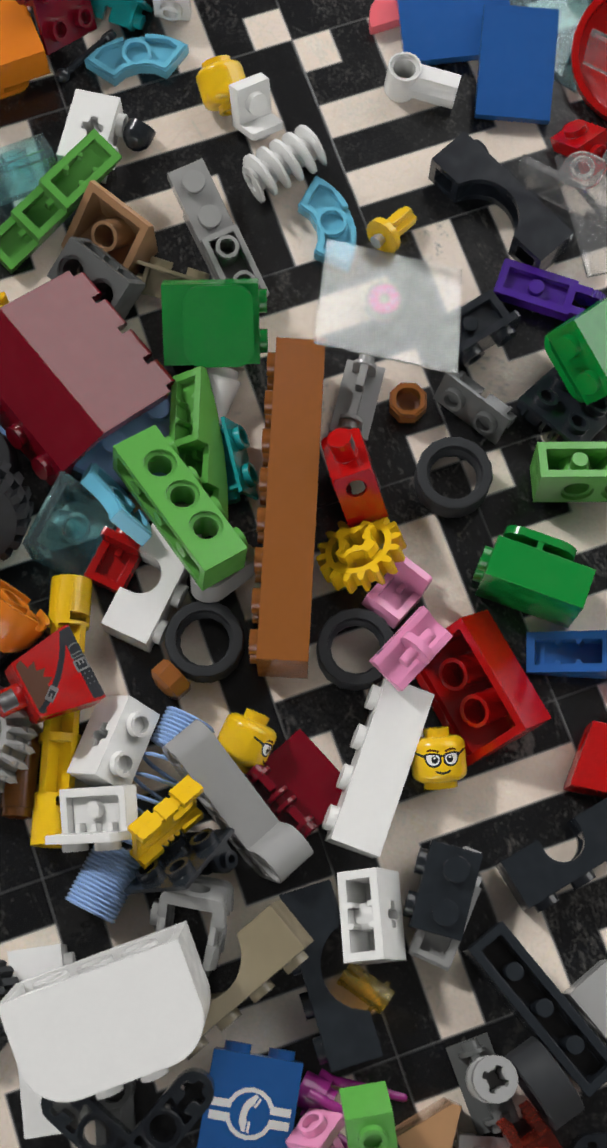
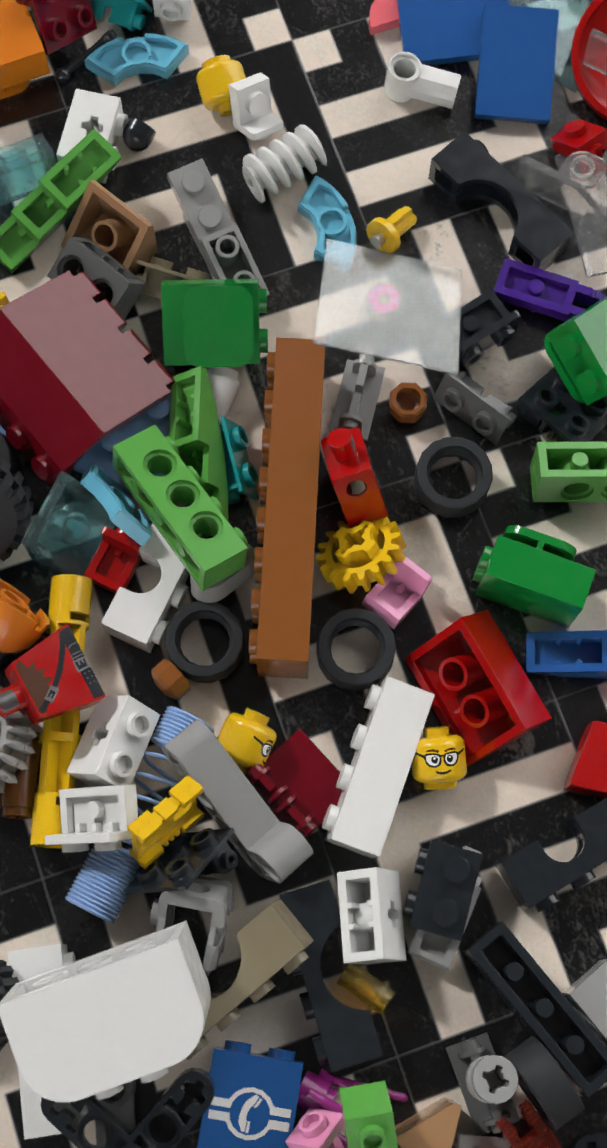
bright pink hips [369,606,453,691] -> none

